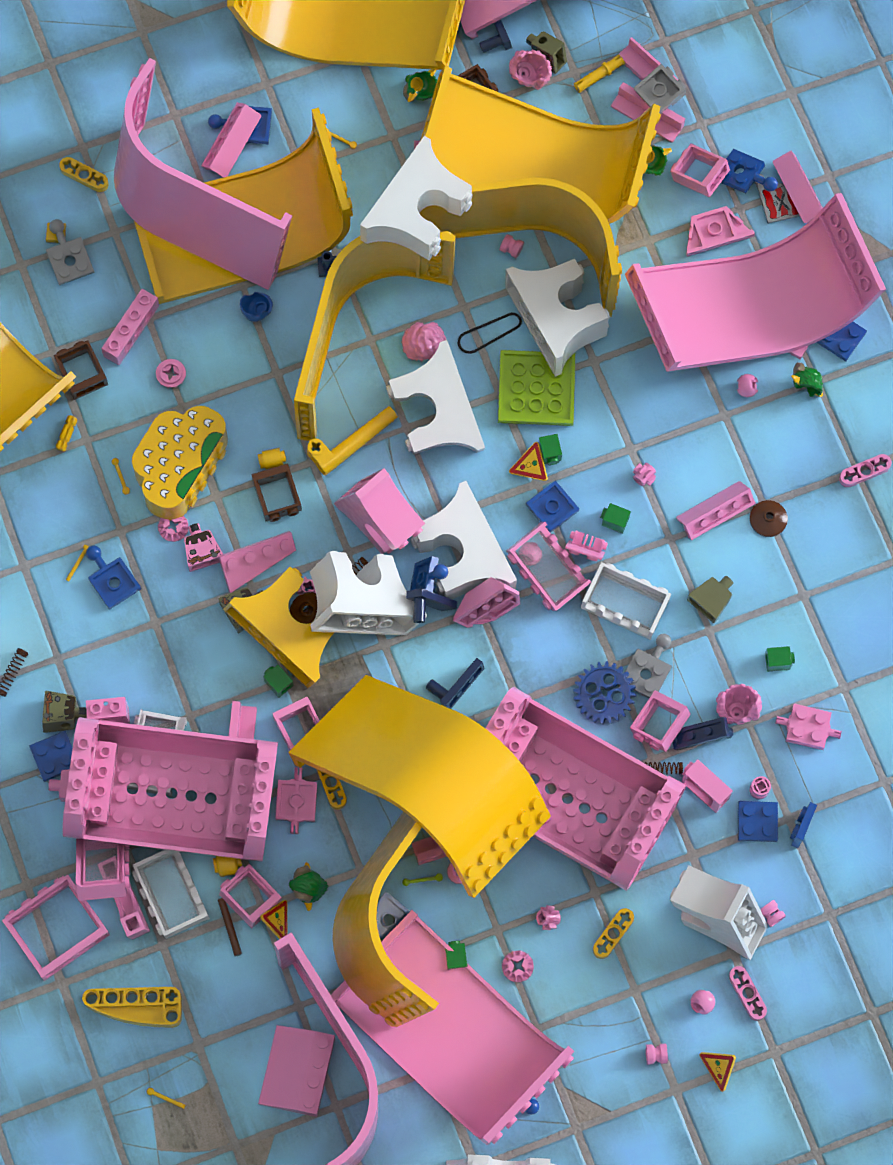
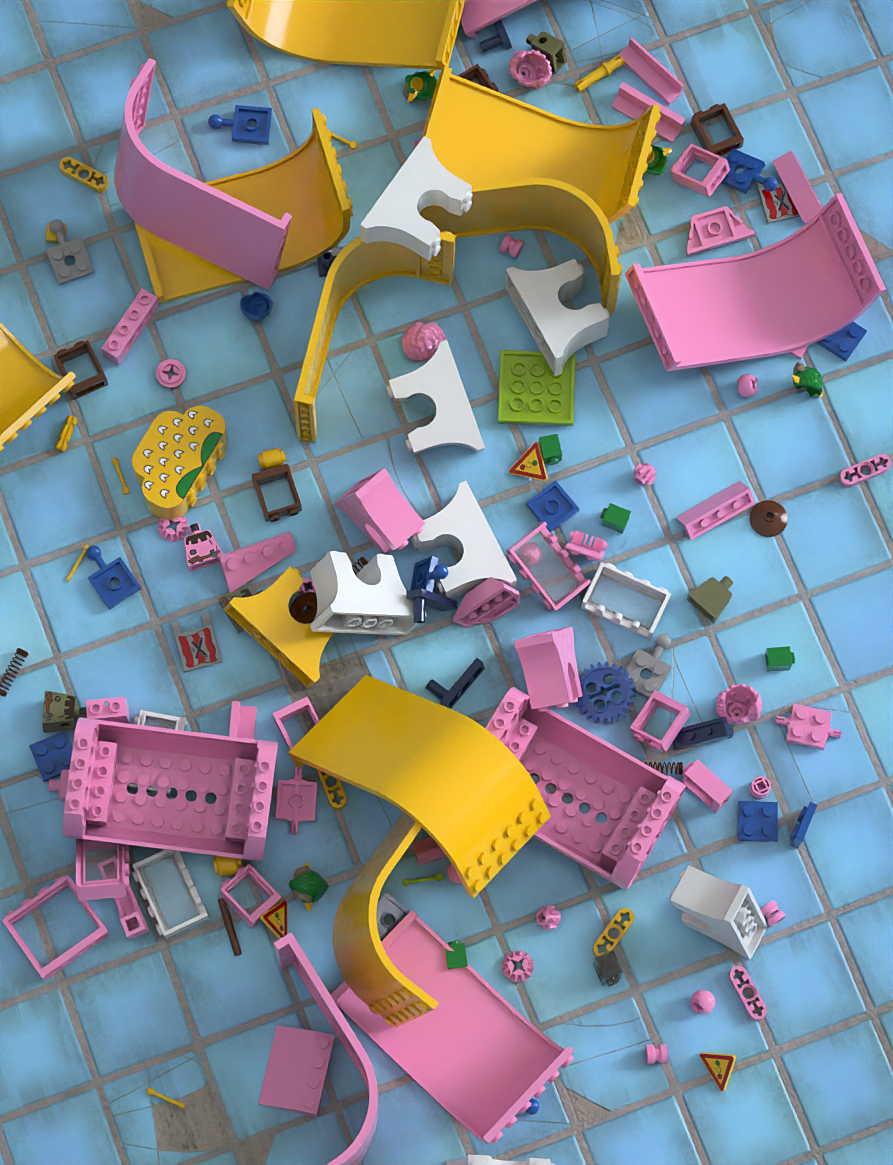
yellow beam [82,987,182,1028] -> none
bright pink panel [201,102,261,178] -> none
green brick [263,664,294,698] -> none
yellow axle [307,406,398,476] -> none
black piece [457,312,522,354] -> none
light grey plate [634,64,686,114] -> none
none -> flag [171,612,222,672]
none -> bright pink piece [514,626,583,712]
none -> clear smoke brick [593,950,623,987]
none -> reddish brown window [690,103,744,156]

